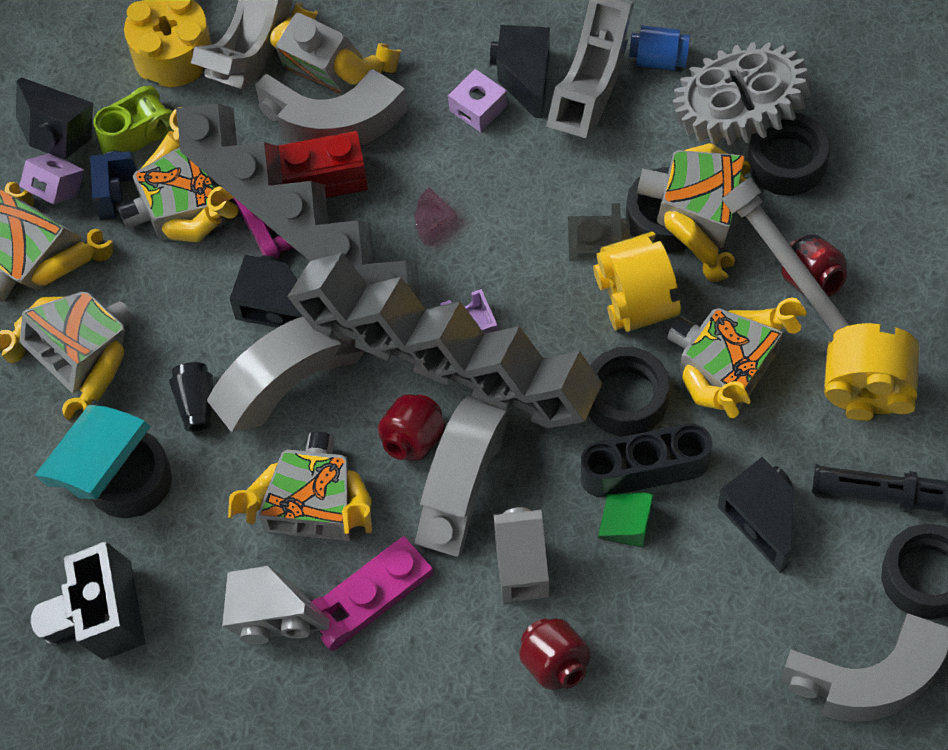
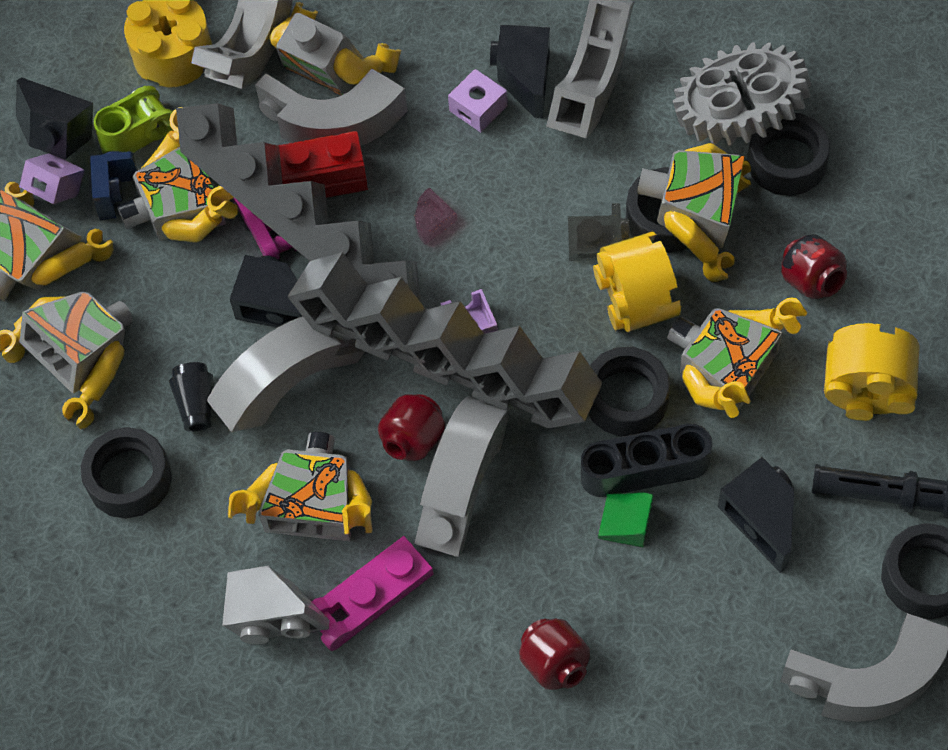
black brick [31,541,146,660] -> none
teal slope [34,405,151,499] -> none
light grey slope [494,507,549,603] -> none
blue brick [629,25,690,71] -> none
light grey piece [722,177,850,334] -> none

